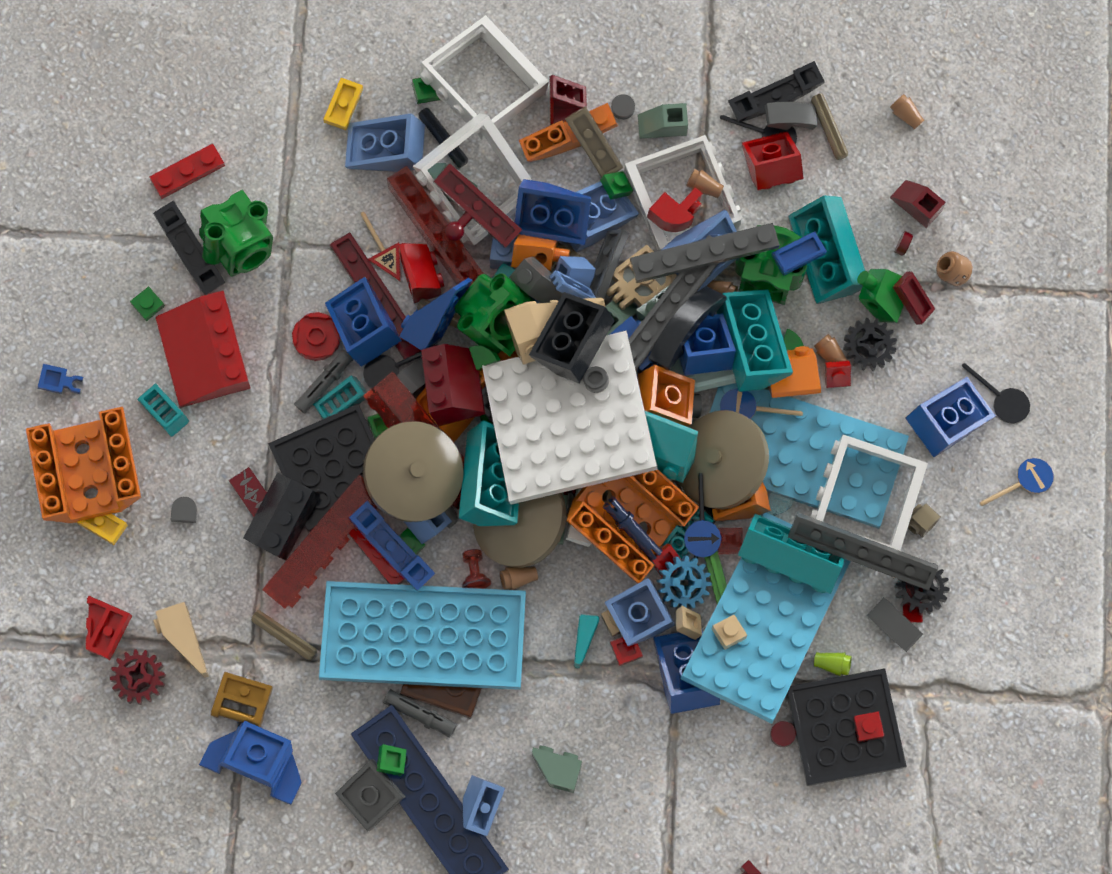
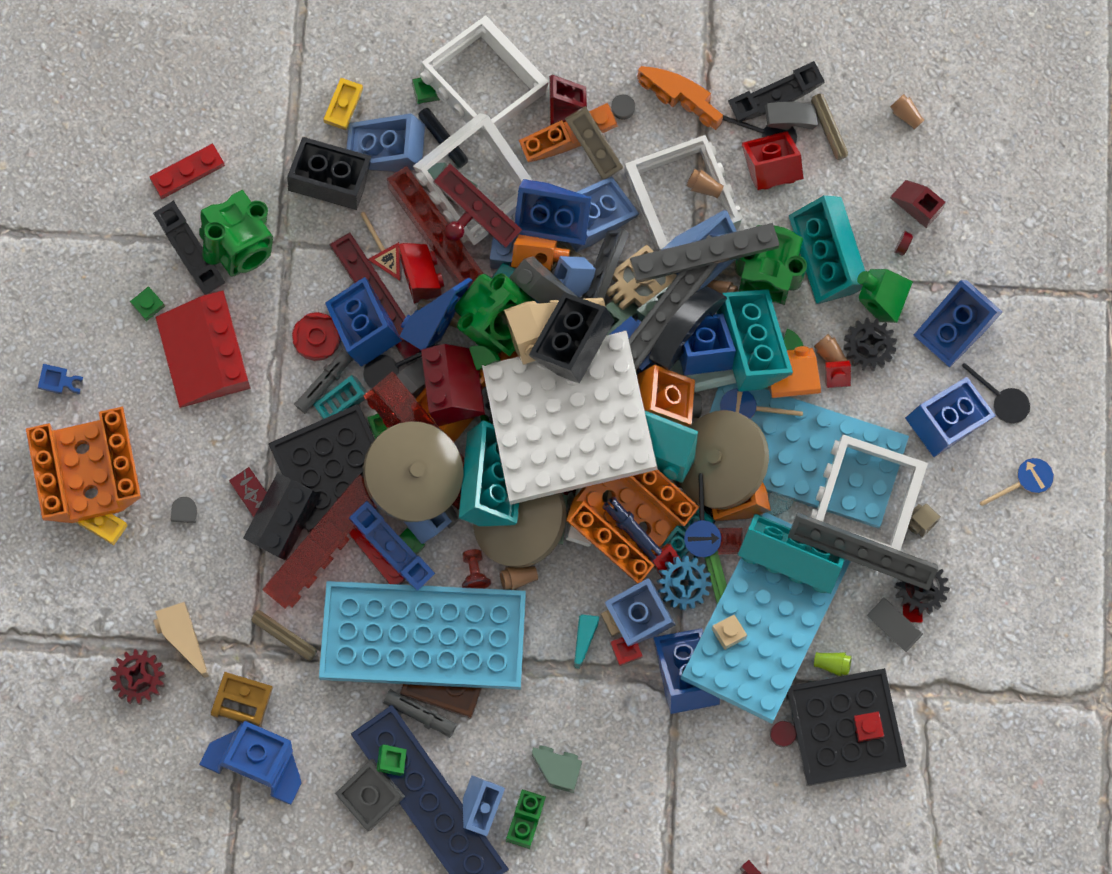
red wing [86,596,132,660] -> none
teal slope [137,383,189,437] -> none
medium blue tile [550,270,596,299] -> none
dark grey tile [583,366,609,393] -> none
green plate [600,171,634,200] -> none
sand green slope [638,103,688,139] -> none
red brick [647,187,703,232] -> none
tan plate [675,606,702,640] -> none
blue tile [771,231,827,276] -> none
dark red tile [893,271,935,325] -> none
medium nougat head [936,251,973,286] -> none
none -> black slope [287,137,371,210]
none -> green slope [506,789,546,849]
none -> orange slope [637,66,723,130]
none -> blue slope [914,280,1003,367]

